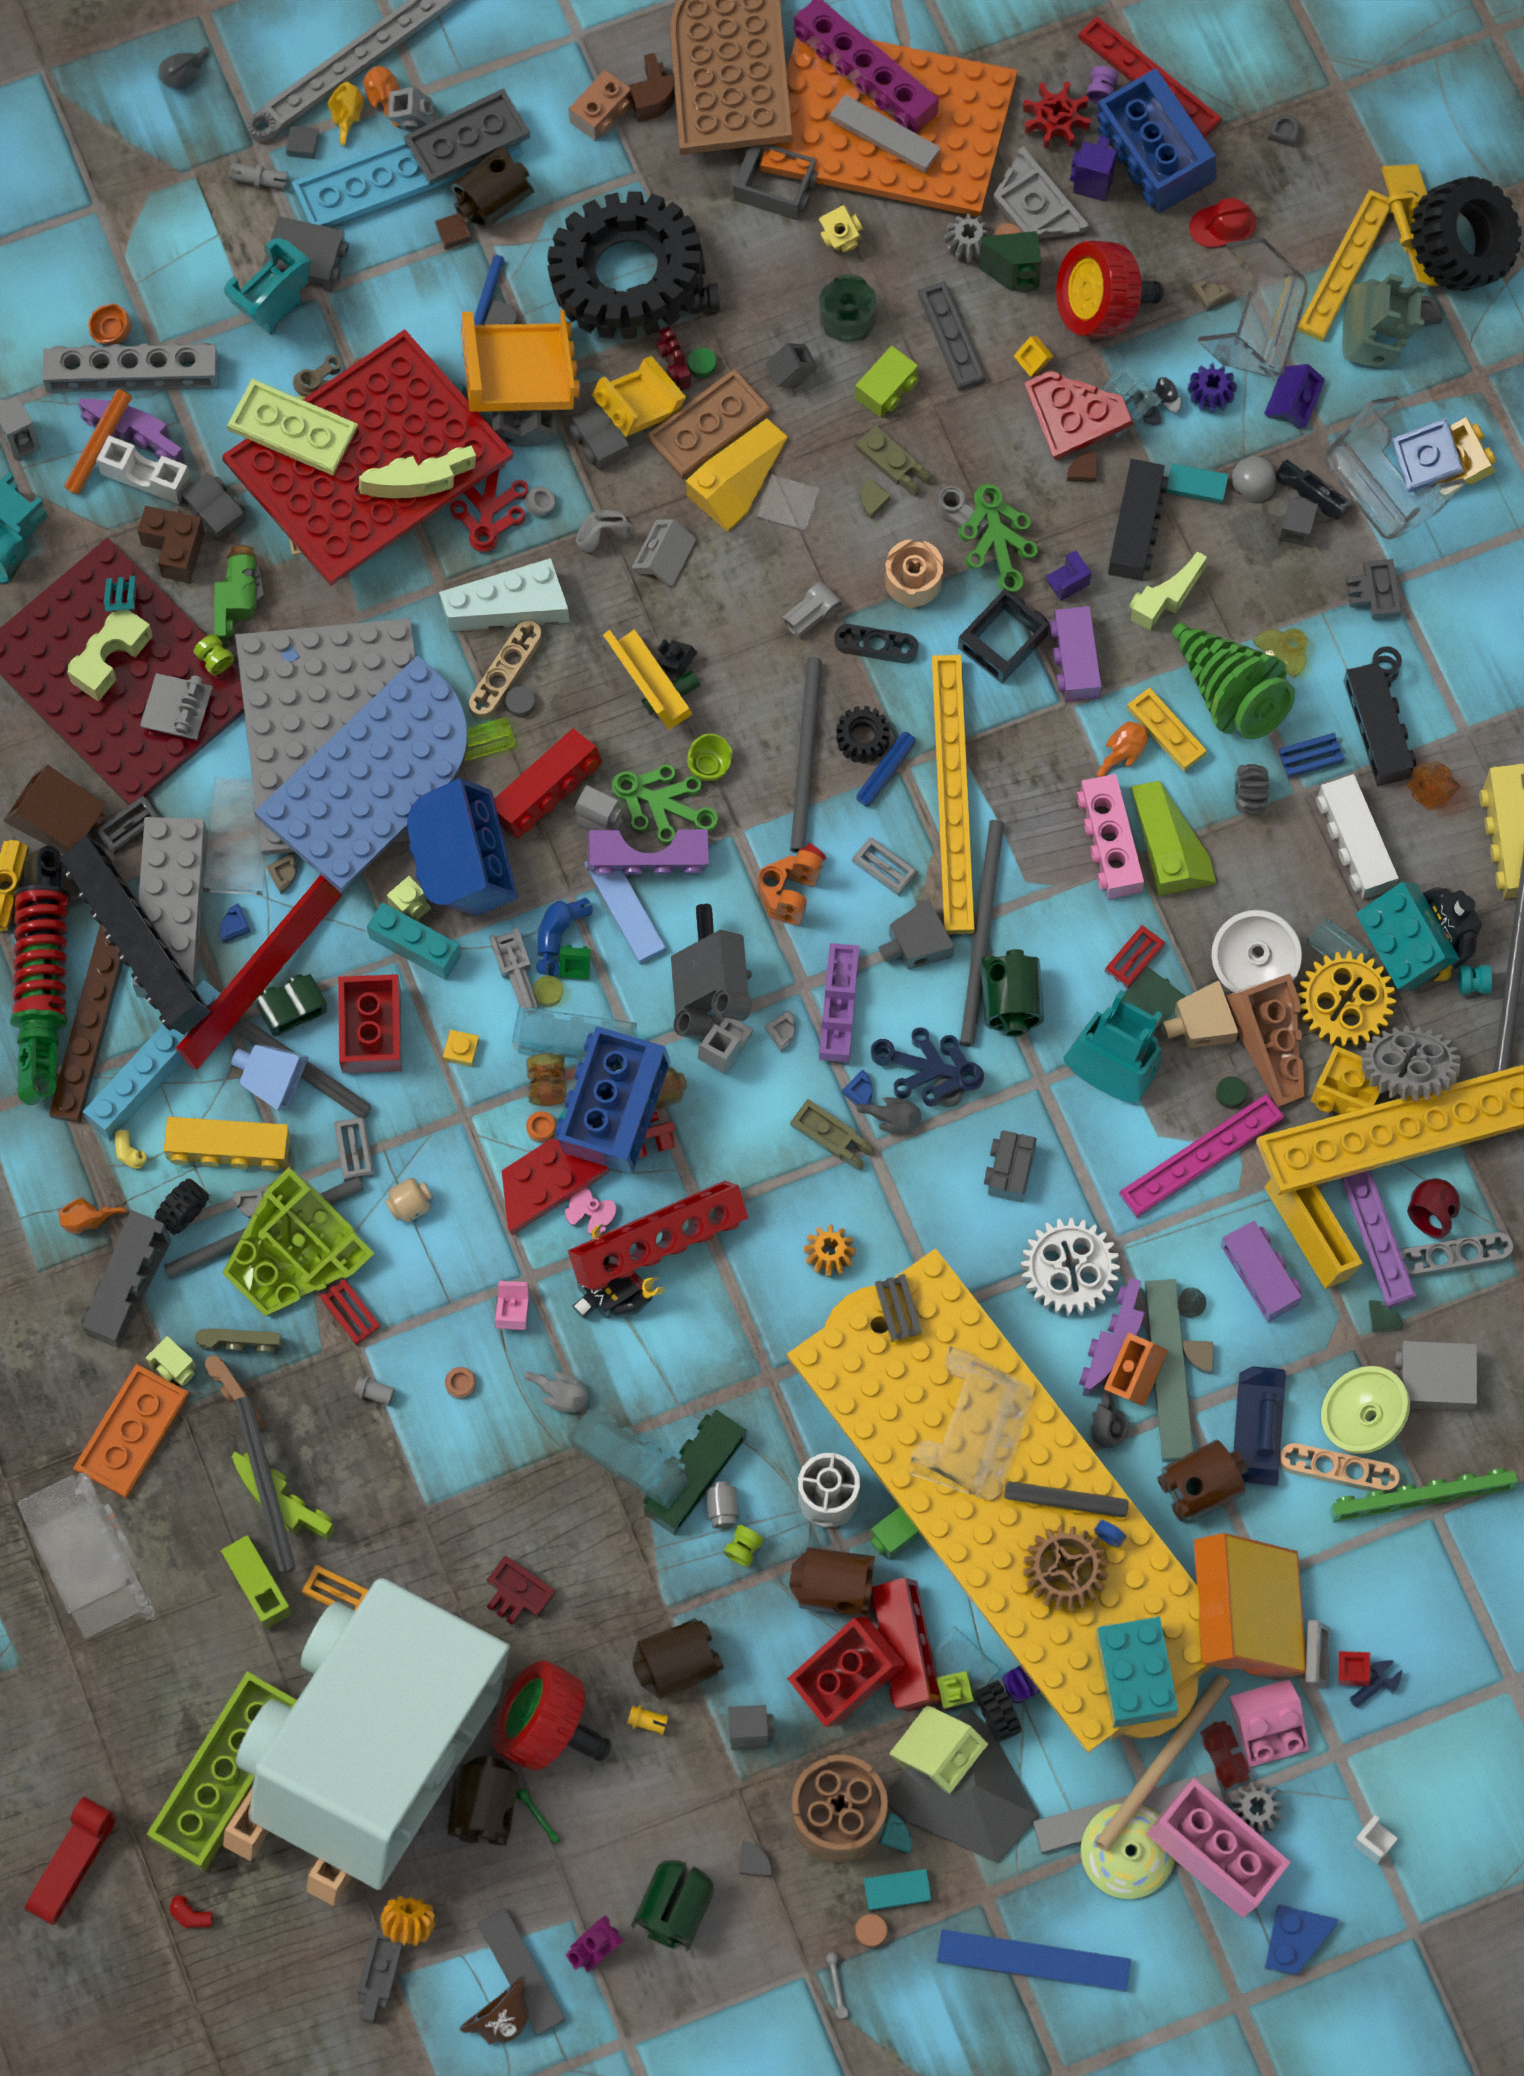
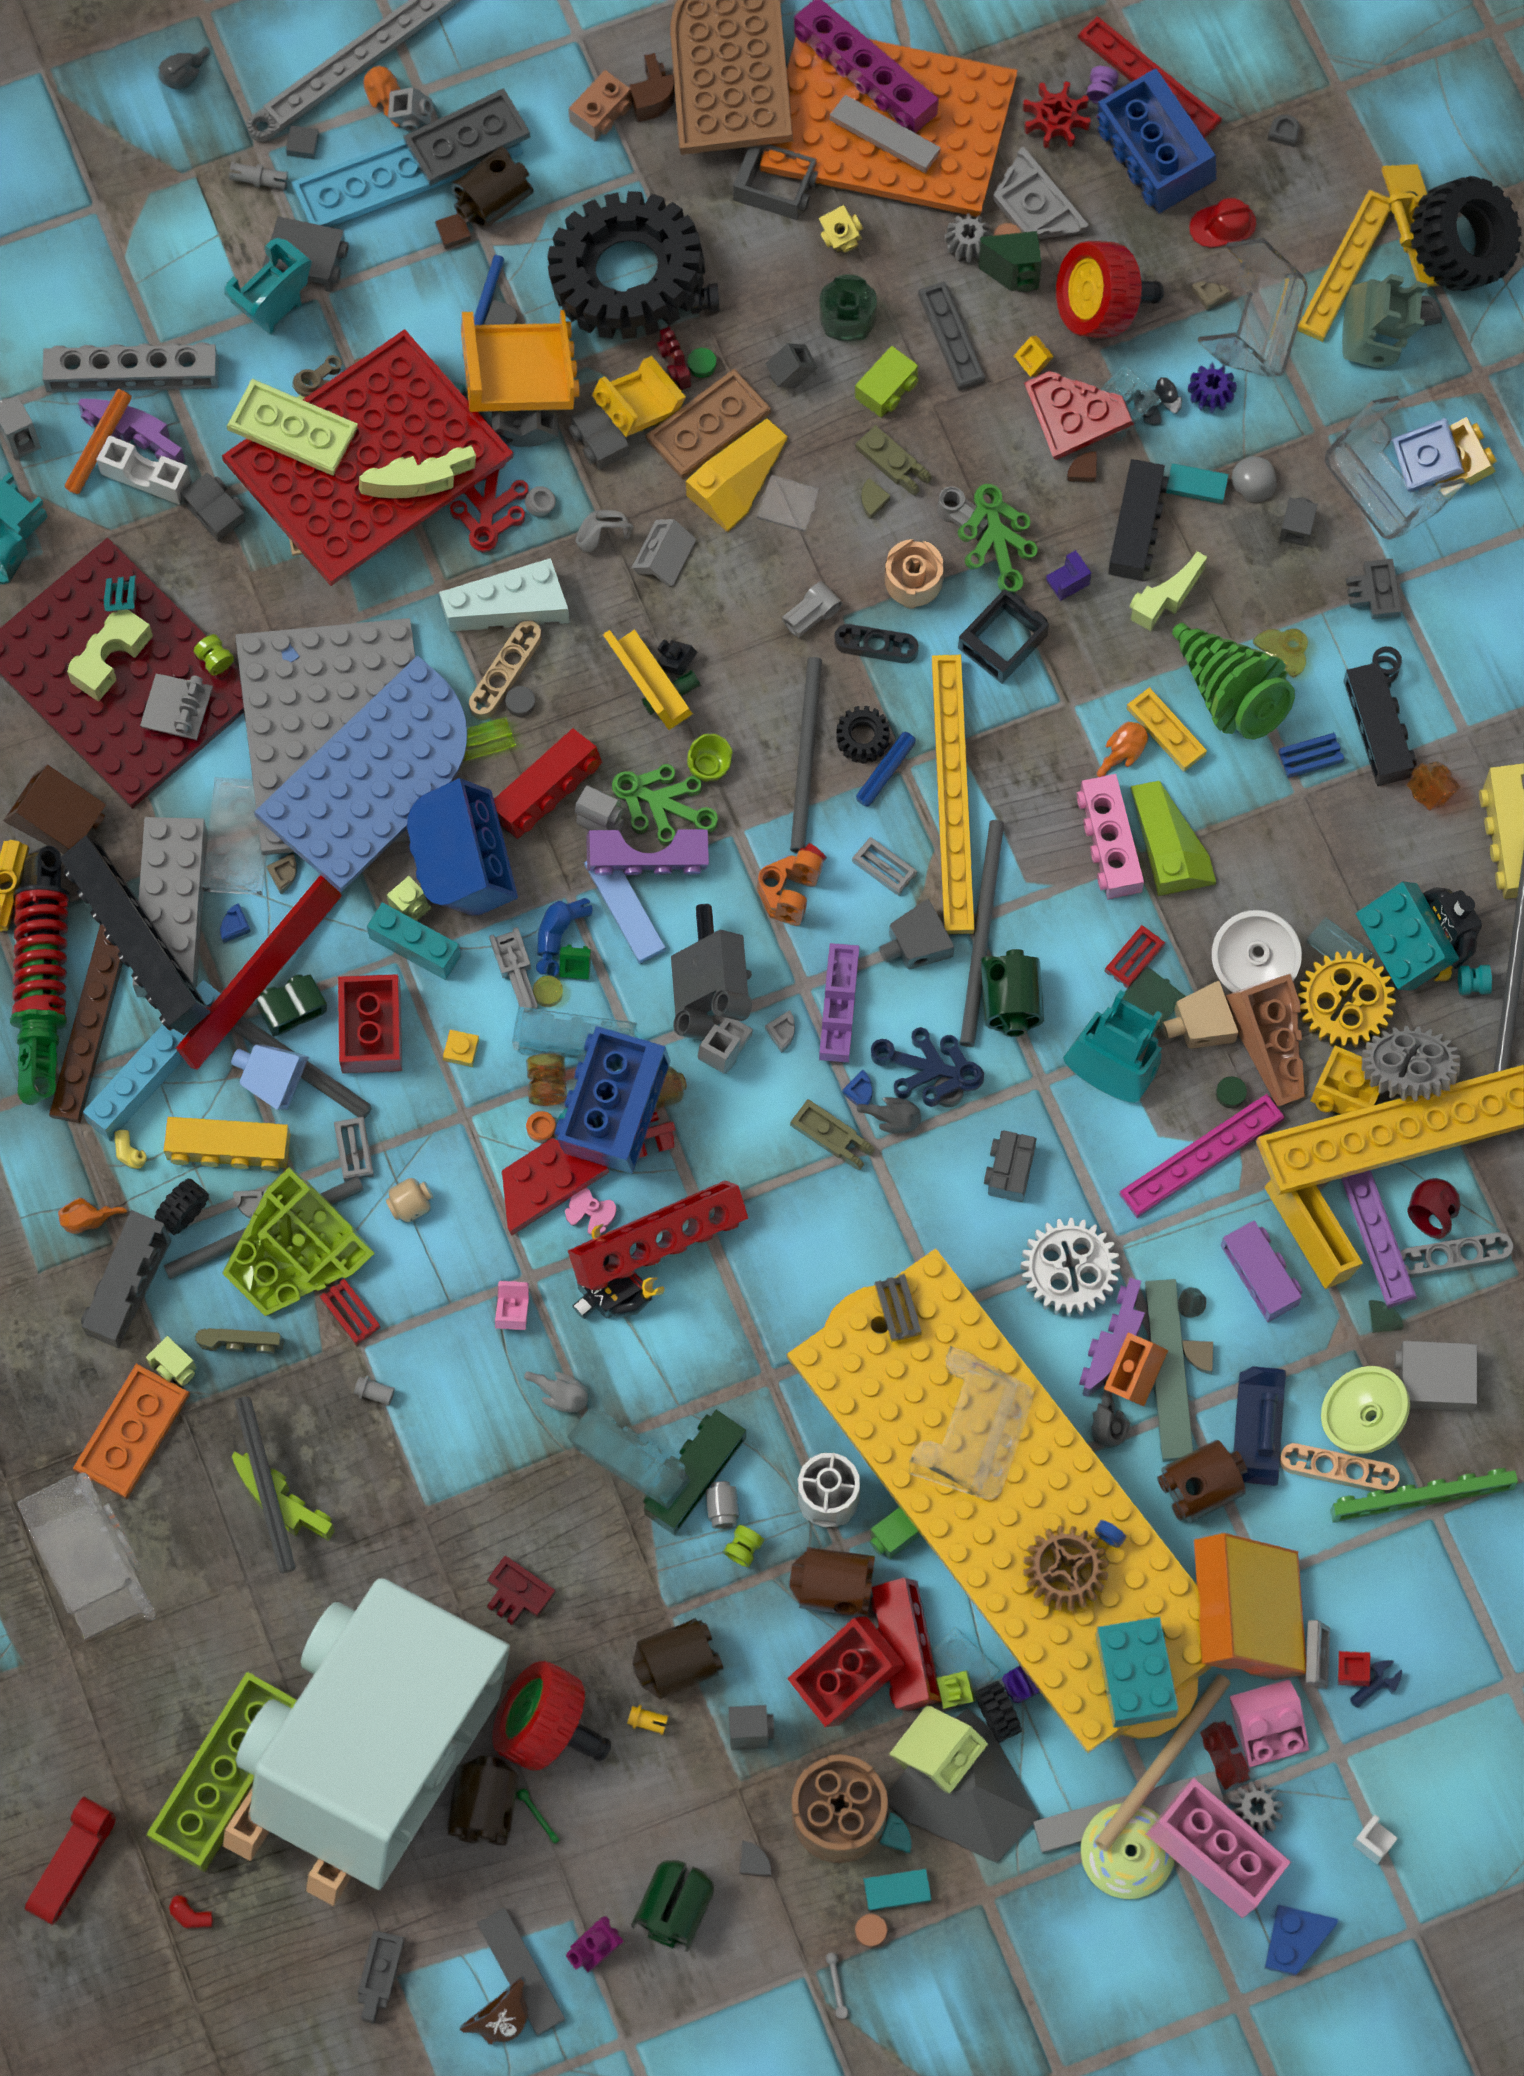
orange hair [88,303,131,347] -> none
dark grey tile [95,796,160,855] -> none
reddish brown brick [138,505,205,584] -> none
medium nougat hinge [204,1355,267,1430] -> none
bright green plate [214,545,264,647] -> none
lime slope [220,1535,292,1630] -> none
light orange tile [302,1565,369,1611] -> none
yellow piece [328,82,364,146] -> none
light orange gear [380,1896,435,1946] -> none
nougat tile [445,1367,476,1399] -> none
light orange gear [804,1224,856,1277] -> none
blue tile [937,1930,1131,1992] -> none
dark grey axle [1004,1481,1129,1517] -> none
medium lavender brick [1049,606,1101,702] -> none
dark purple brick [1070,136,1117,202] -> none
dark grey gear [1234,764,1269,814] -> none
dark purple panel [1264,364,1325,429] -> none
black hinge [1276,459,1353,520] -> none
white brick [1316,774,1399,900] -> none

